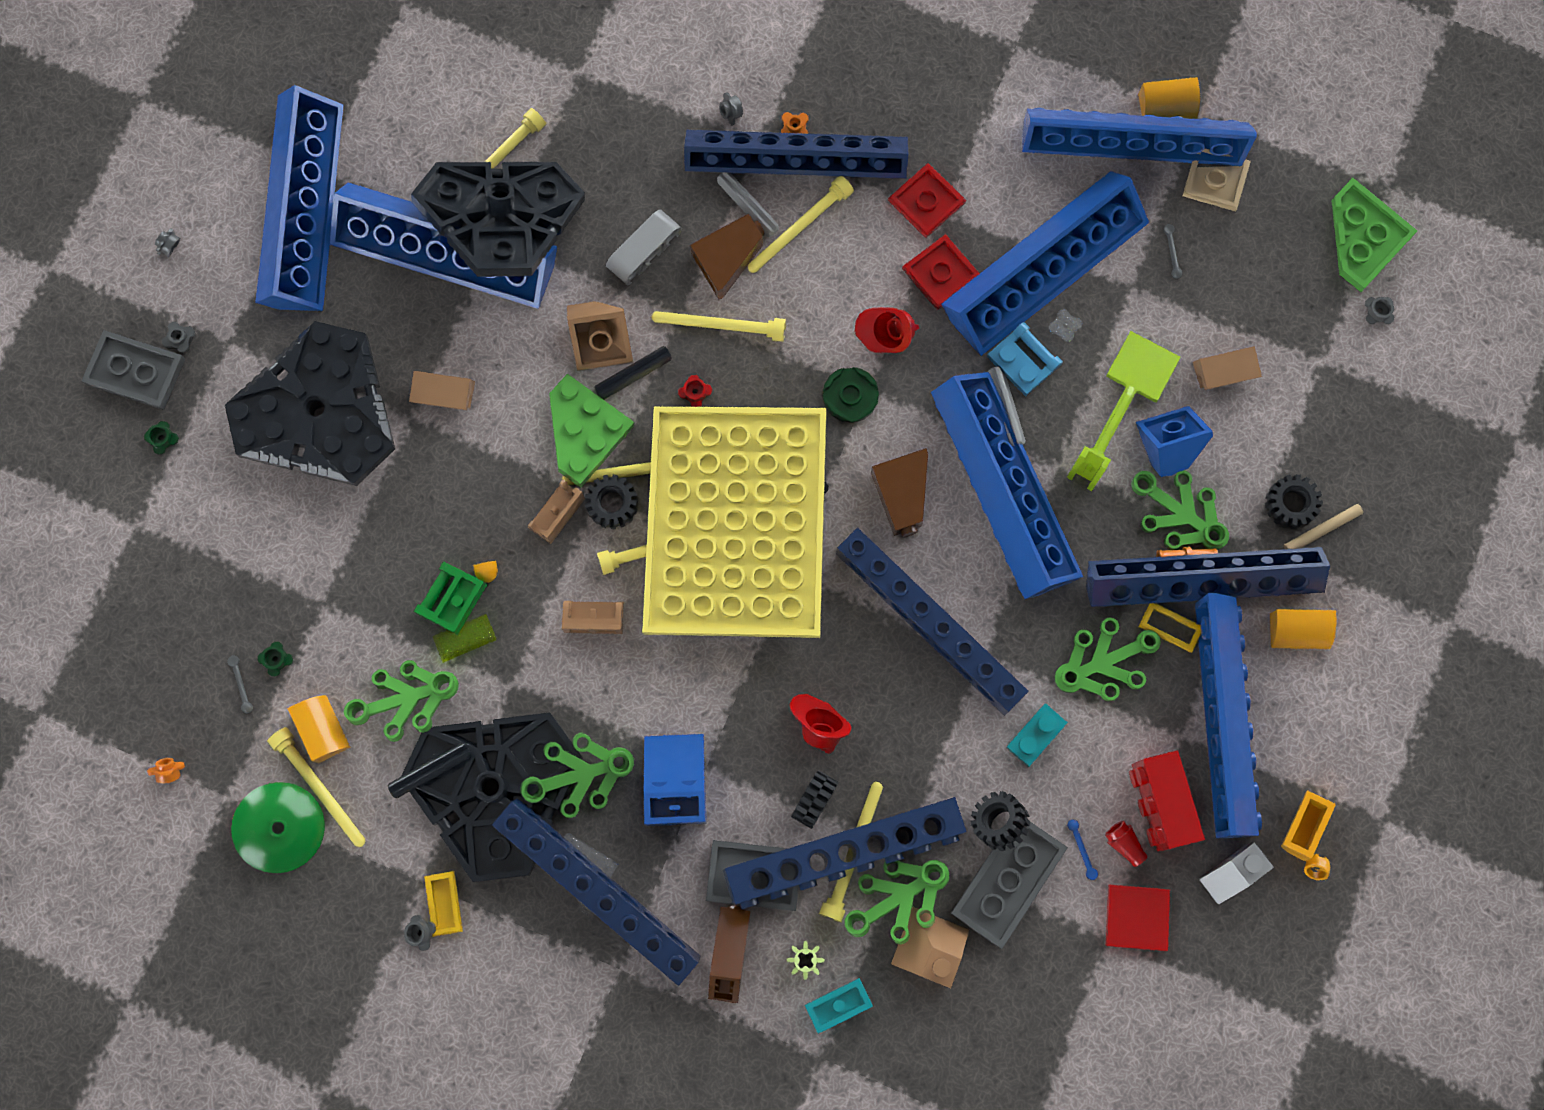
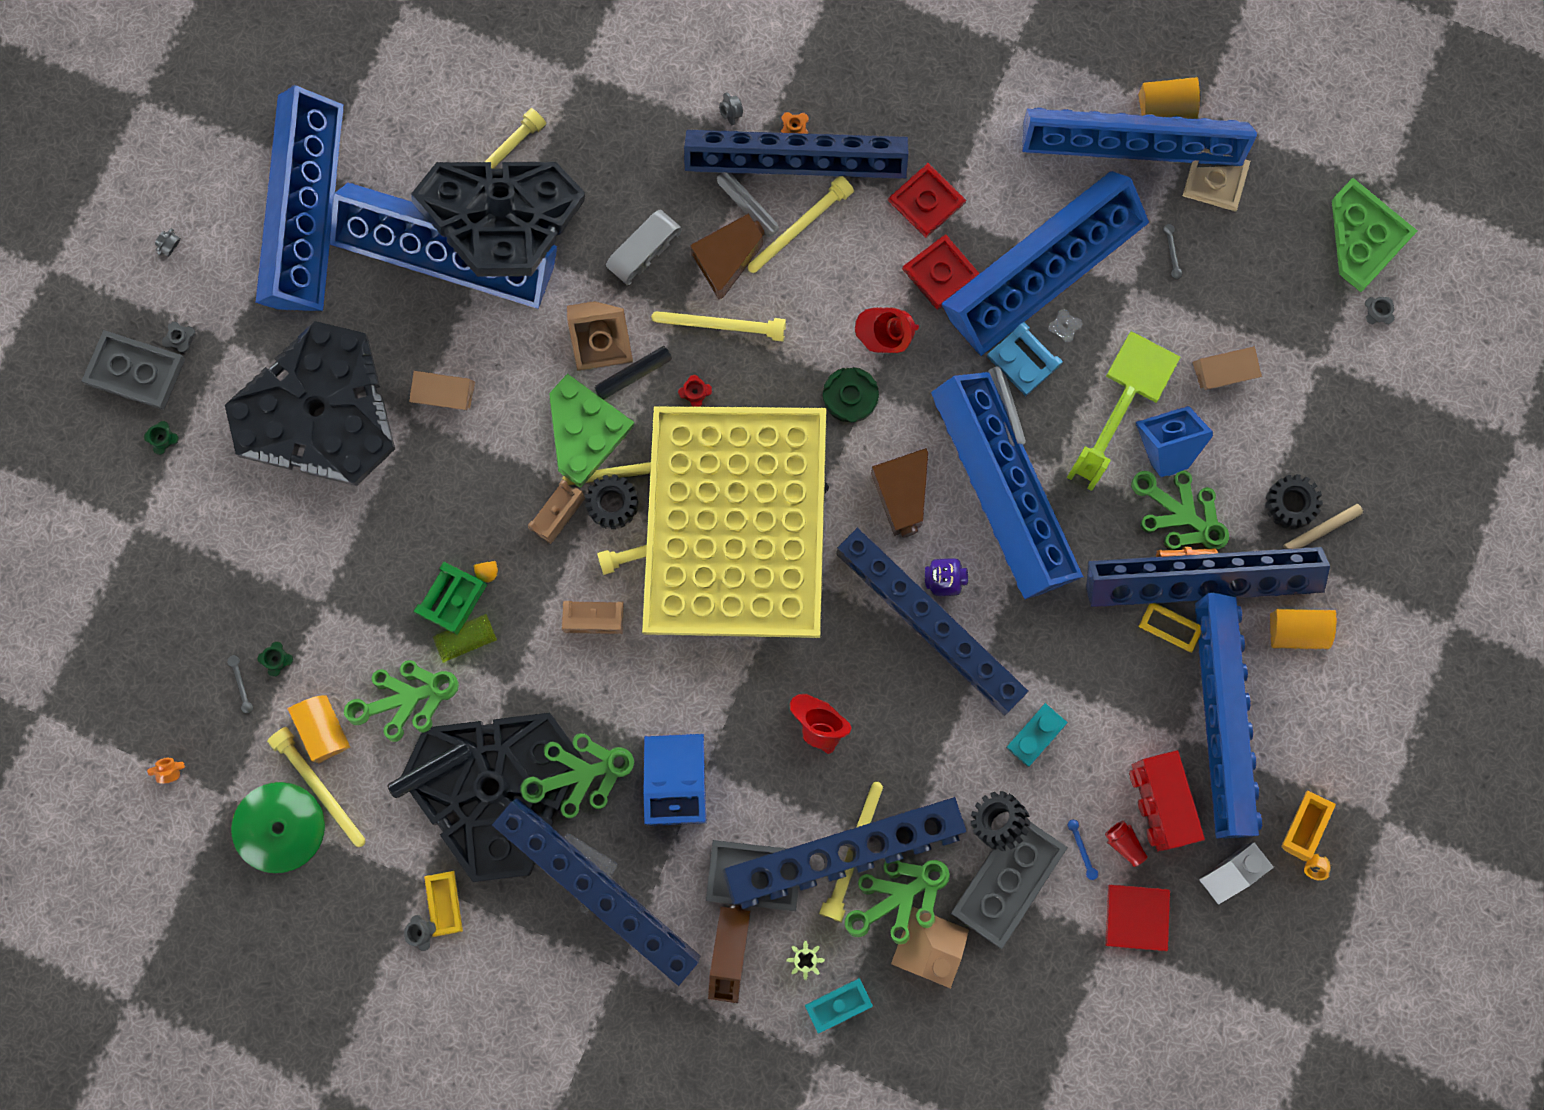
black tyre [791,770,839,829] -> none
bright green plant [1055,618,1161,702] -> none
none -> dark purple head [925,558,968,596]

